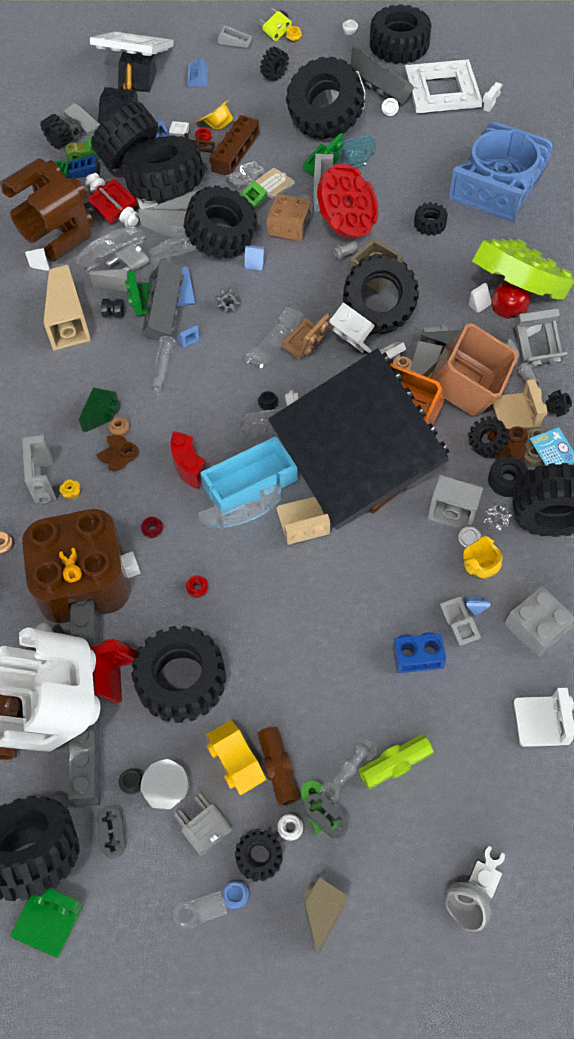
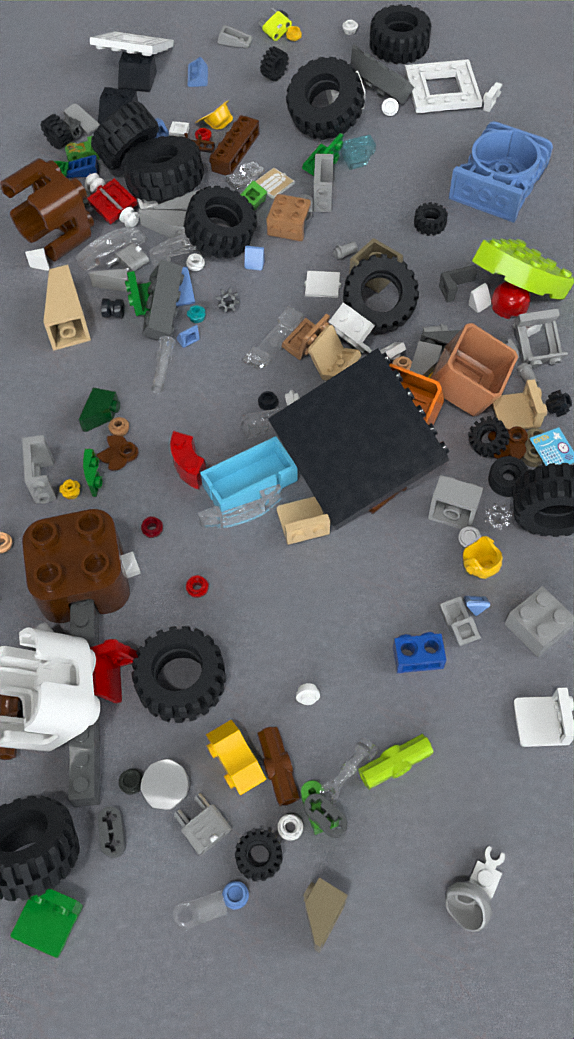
light orange arm [59,548,82,583] -> none
pearl gold piece [123,63,132,90] -> none
red plate [317,164,378,239] -> none
none -> green slope [83,448,103,497]
none -> white plate [186,253,205,271]
none -> teal plate [187,305,206,323]
none -> white plate [296,683,320,705]
none -> white piece [304,271,341,298]
none -> tan bracket [308,325,362,380]
none -> dark grey bracket [439,265,478,302]

